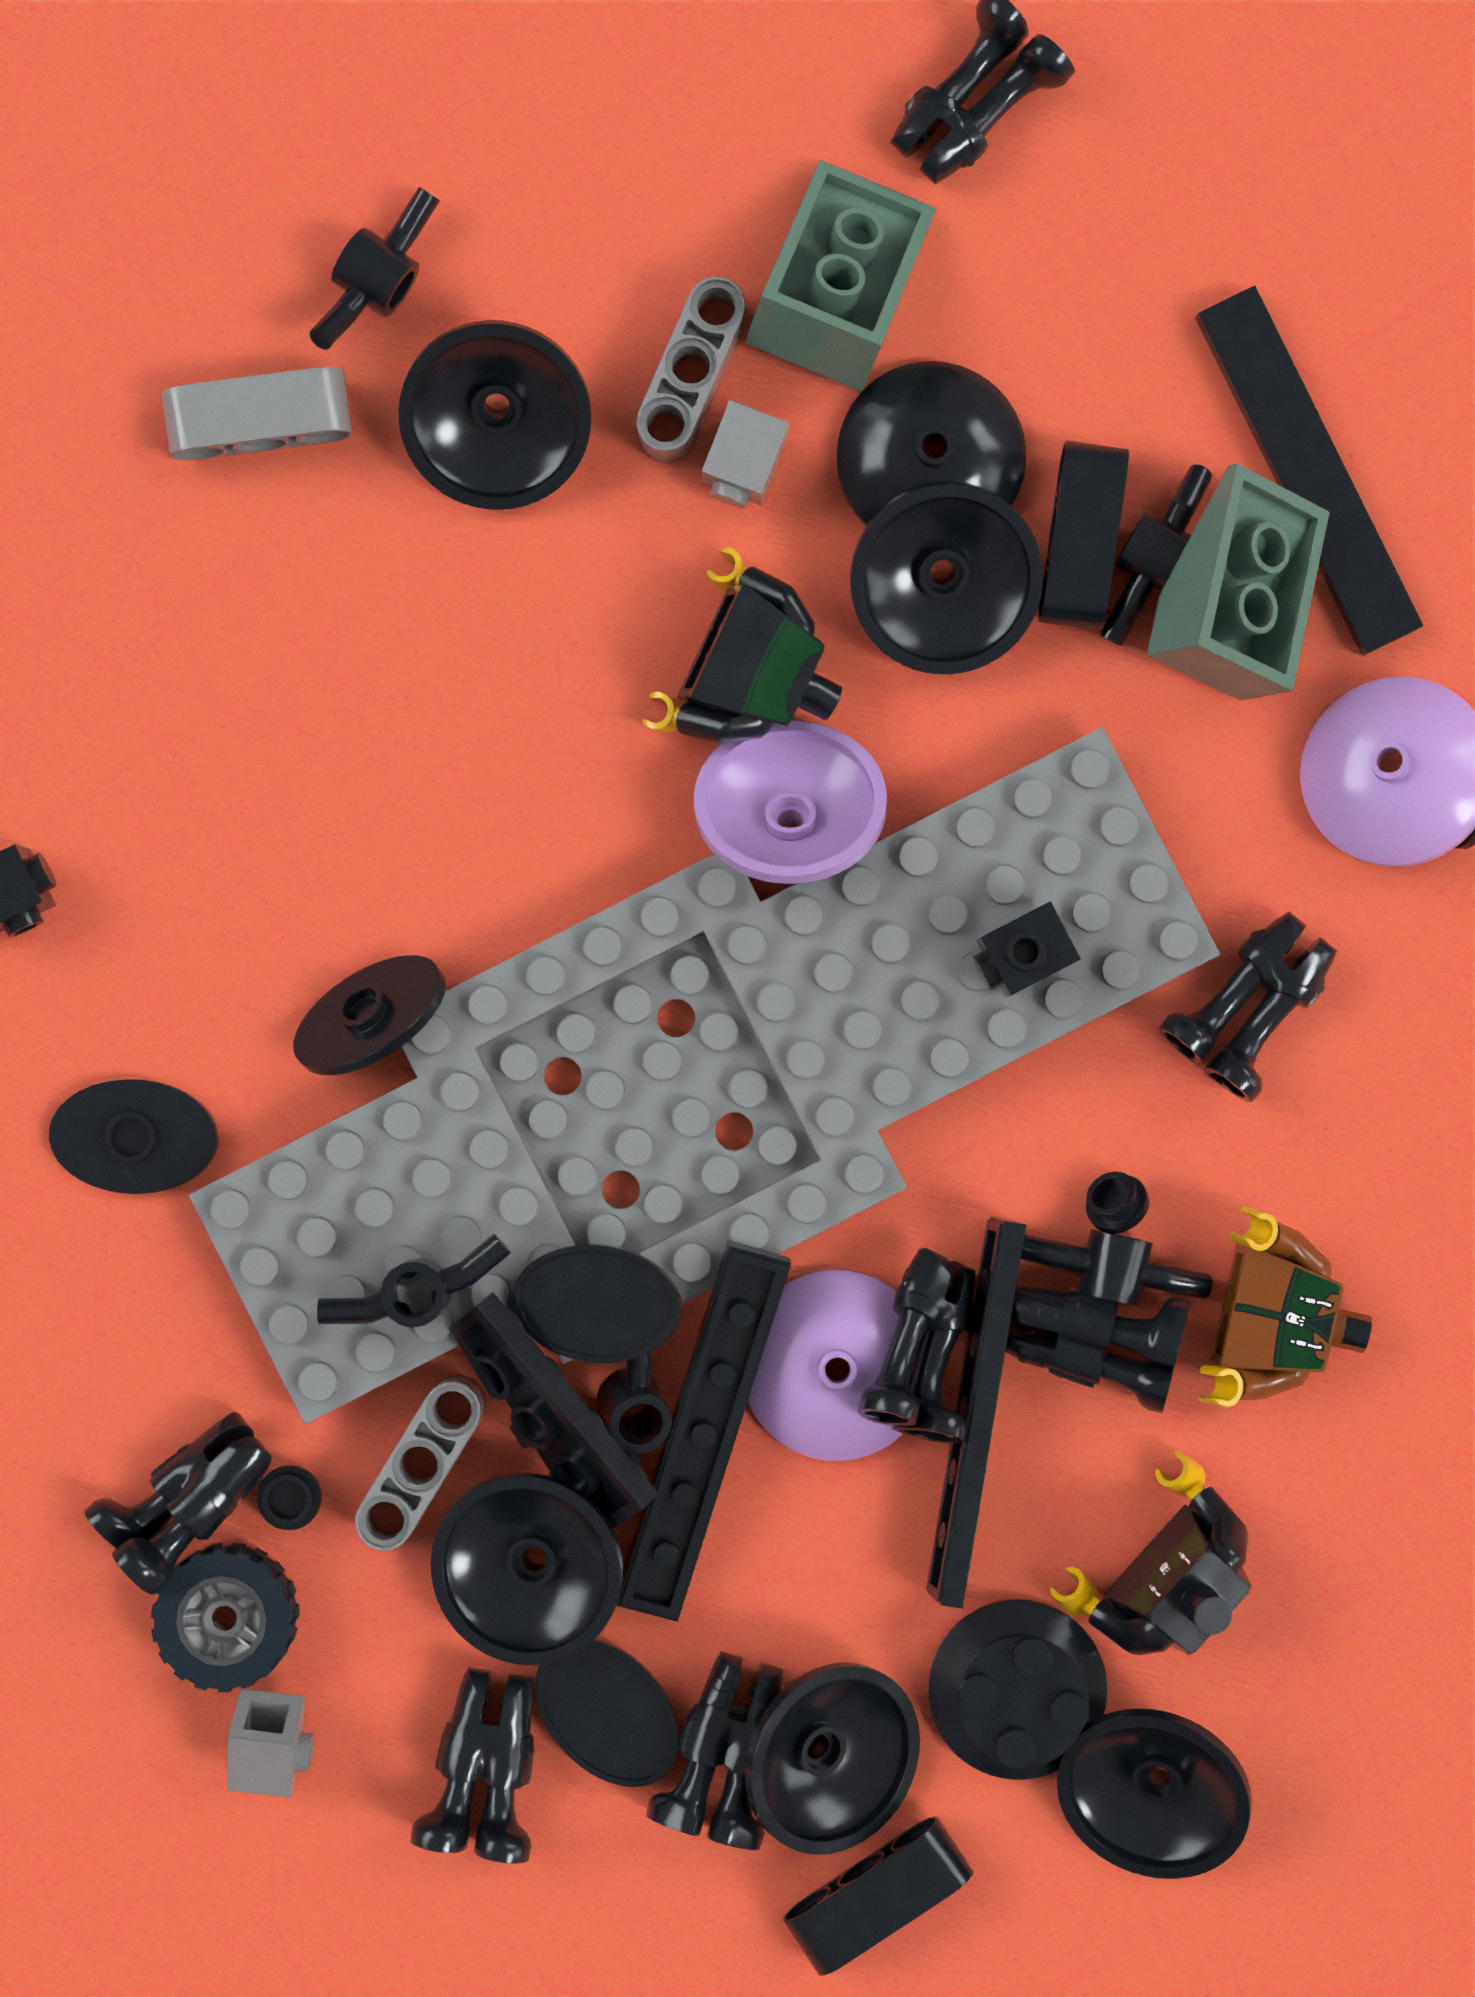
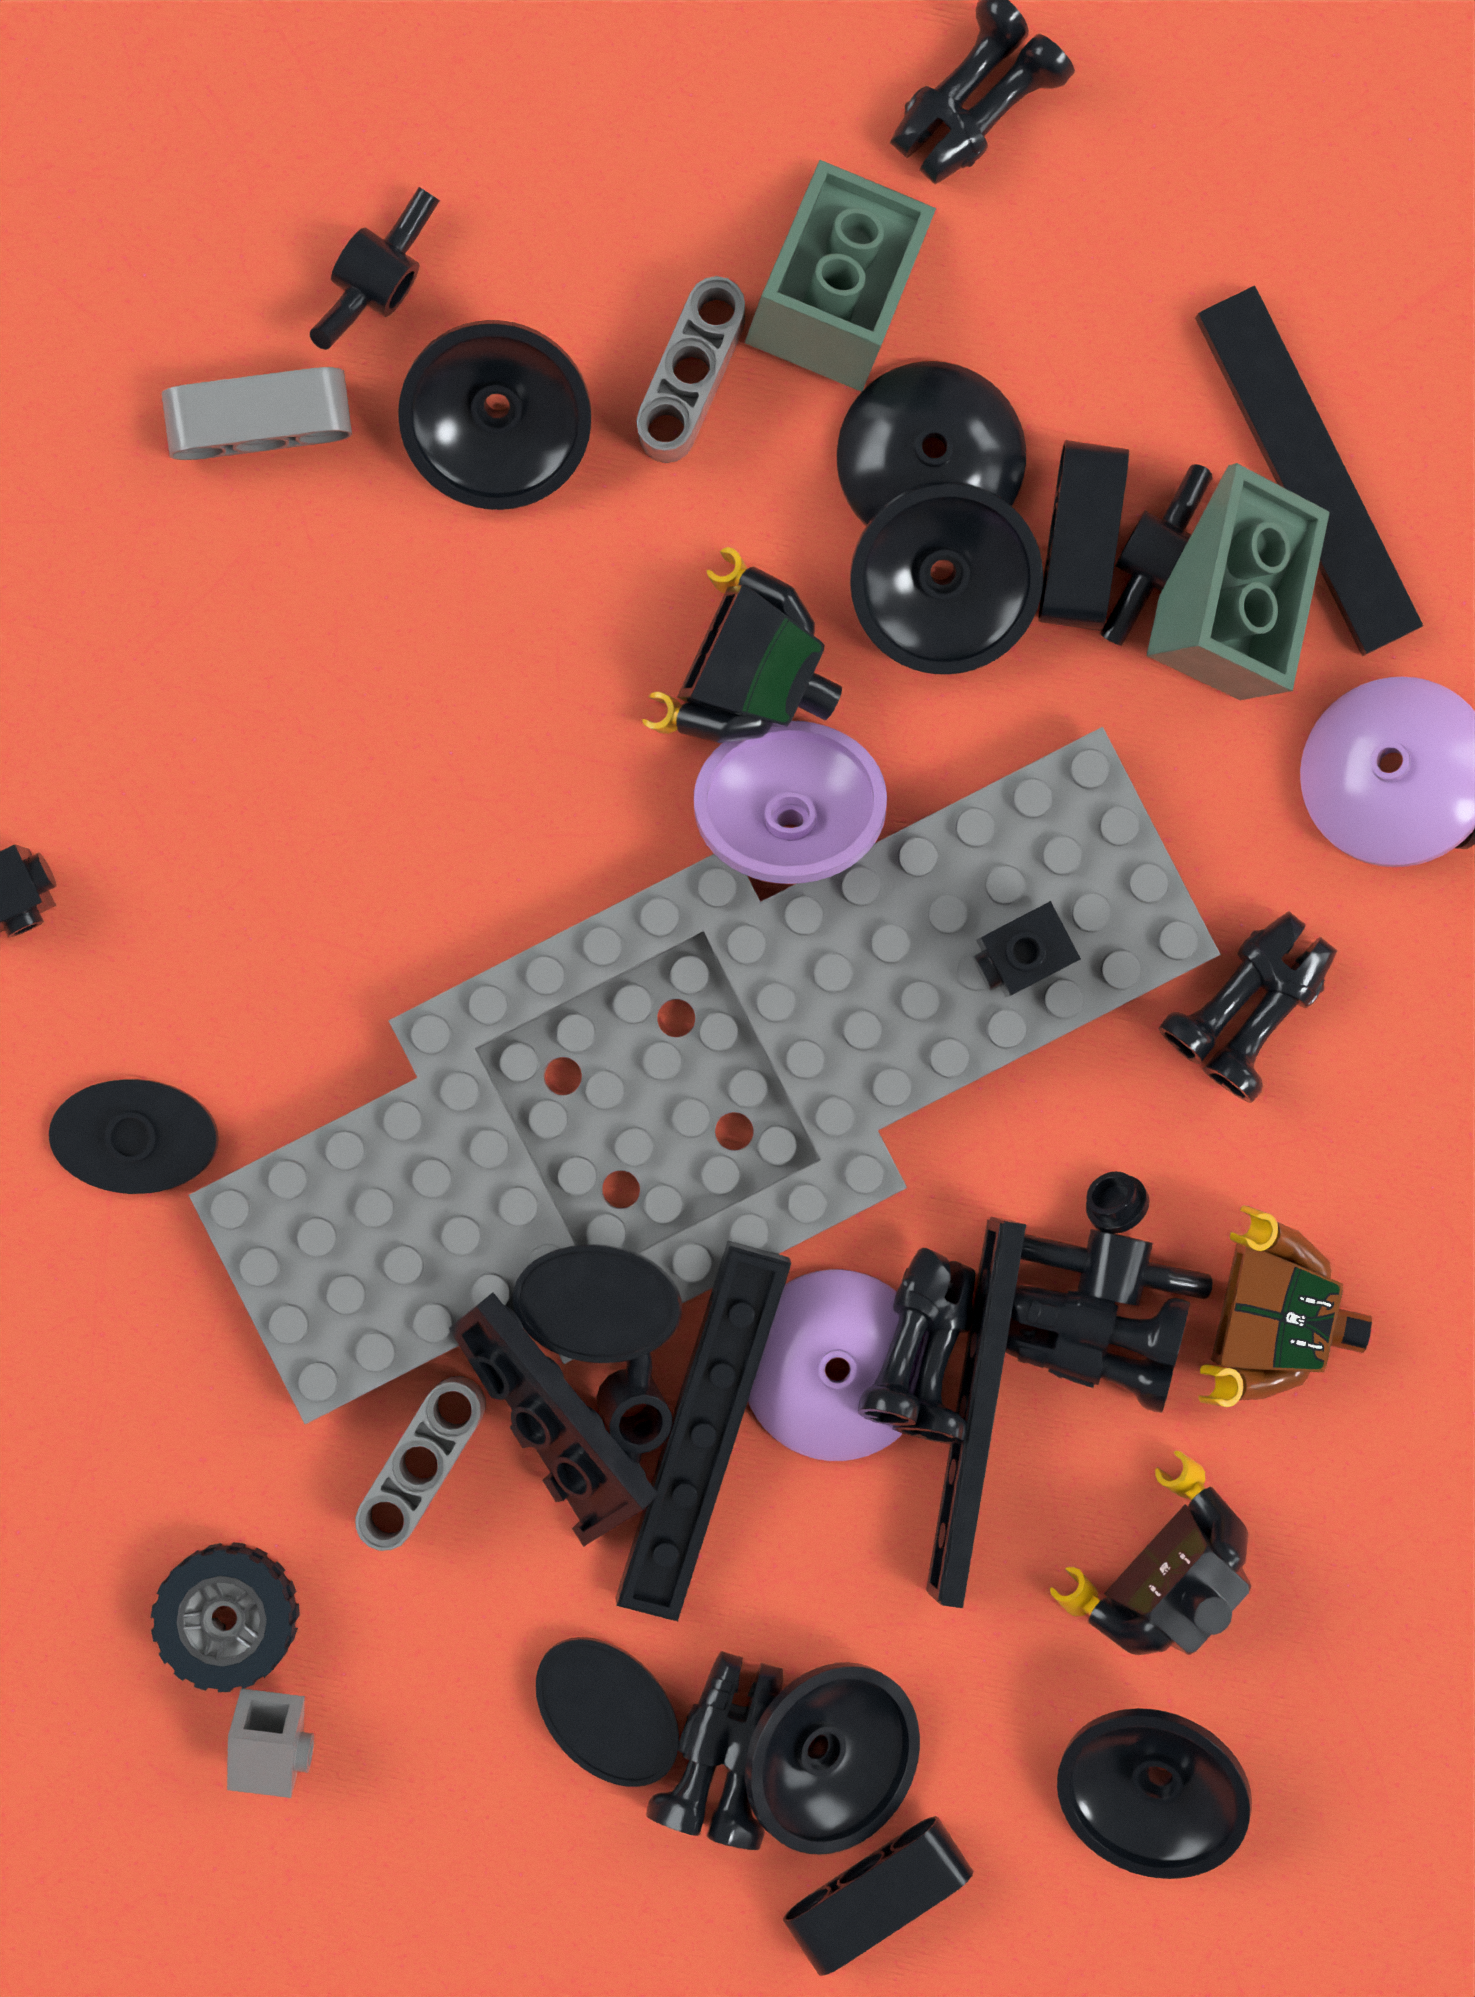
black piece [84,1412,272,1595] -> none
black plate [257,1465,322,1530] -> none
black piece [293,955,446,1075] -> none
black piece [317,1233,511,1328] -> none
black piece [410,1667,535,1864] -> none
black dish [431,1473,623,1665] -> none
light grey brick [702,400,789,508] -> none
black piece [929,1599,1107,1780] -> none

